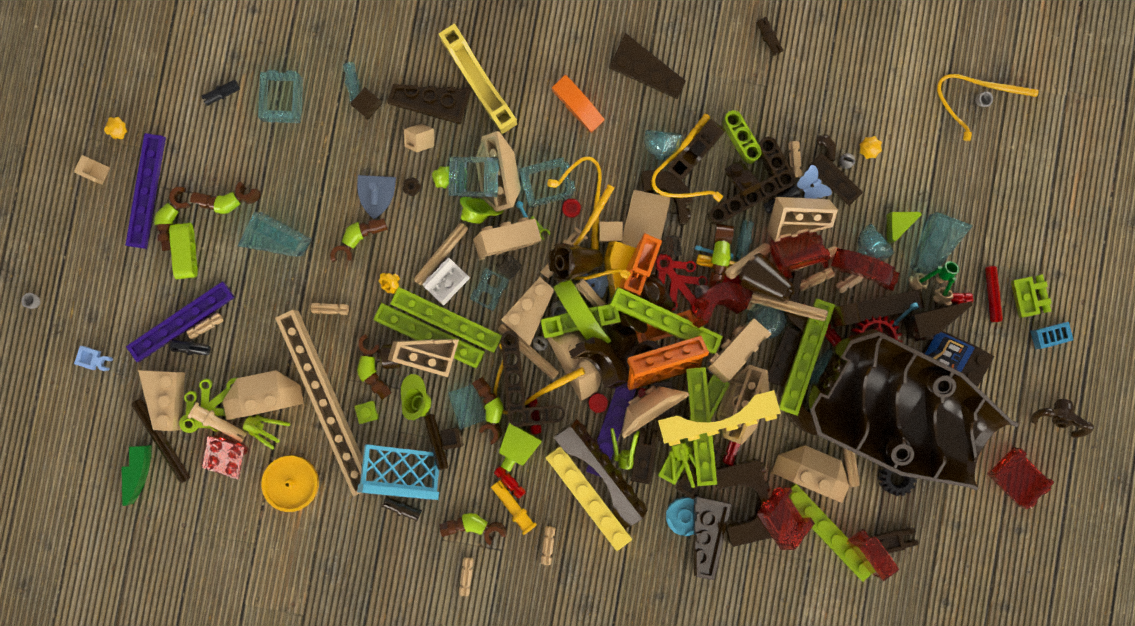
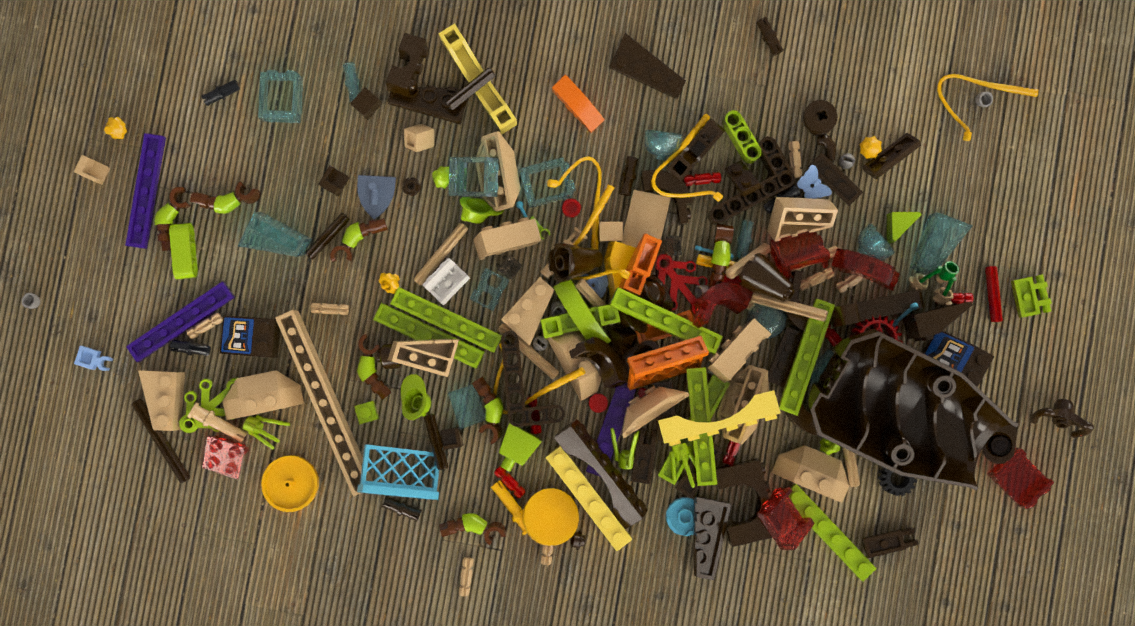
green slope [122,445,152,506] -> none
clear red panel [847,529,899,581] -> none
dark azure slope [1030,322,1073,349] -> none
none -> slope [220,315,280,358]
none -> dark brown axle [305,213,350,260]
none -> dark brown panel [318,165,349,197]
none -> dark brown arch [386,33,429,97]
none -> dark brown axle [446,68,495,110]
none -> yellow piece [523,488,579,546]
none -> dark brown plate [570,531,585,550]
none -> dark brown pin [619,156,639,196]
none -> red axle [683,172,721,186]
none -> dark brown piece [803,100,838,136]
none -> lime piece [819,438,841,455]
none -> dark brown plate [862,133,921,179]
none -> dark brown piece [982,425,1017,464]

